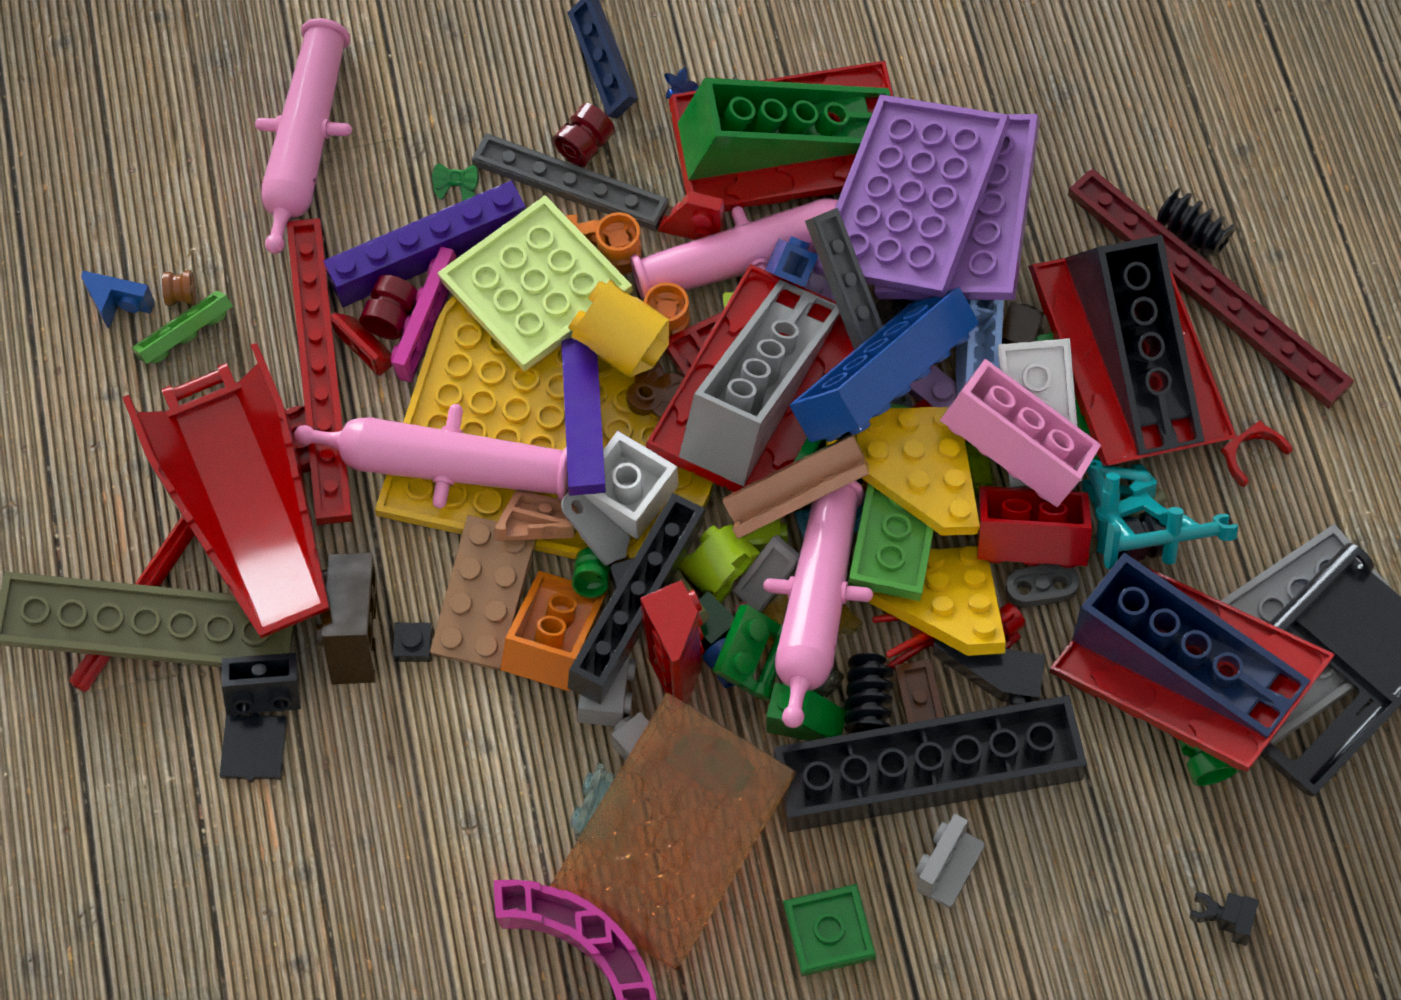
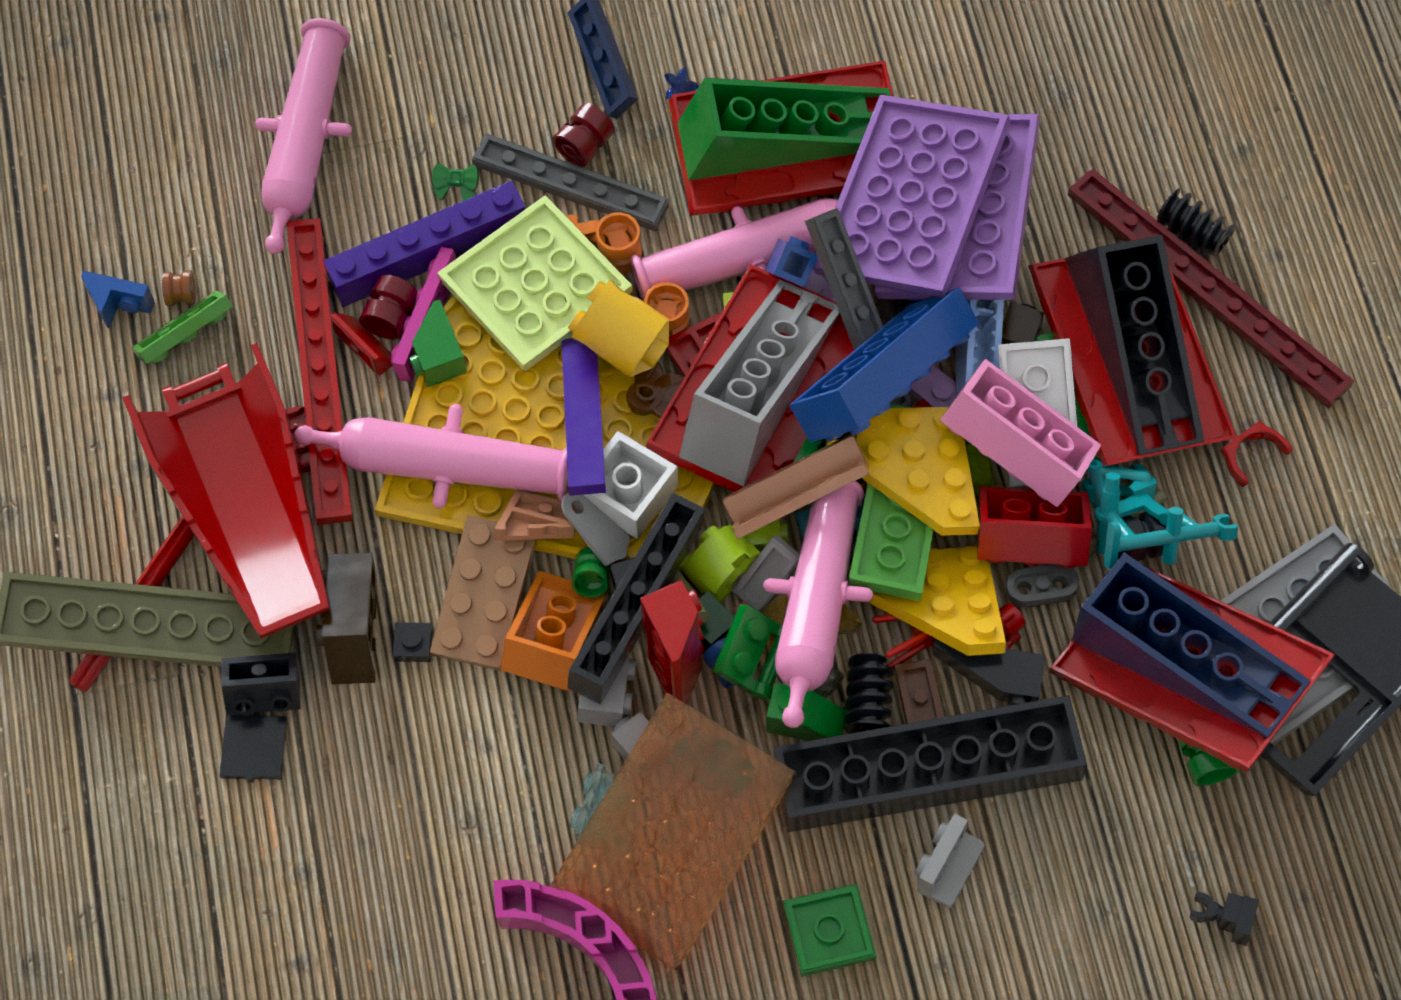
red wing [658,191,724,240] -> none
none -> green slope [409,299,467,387]

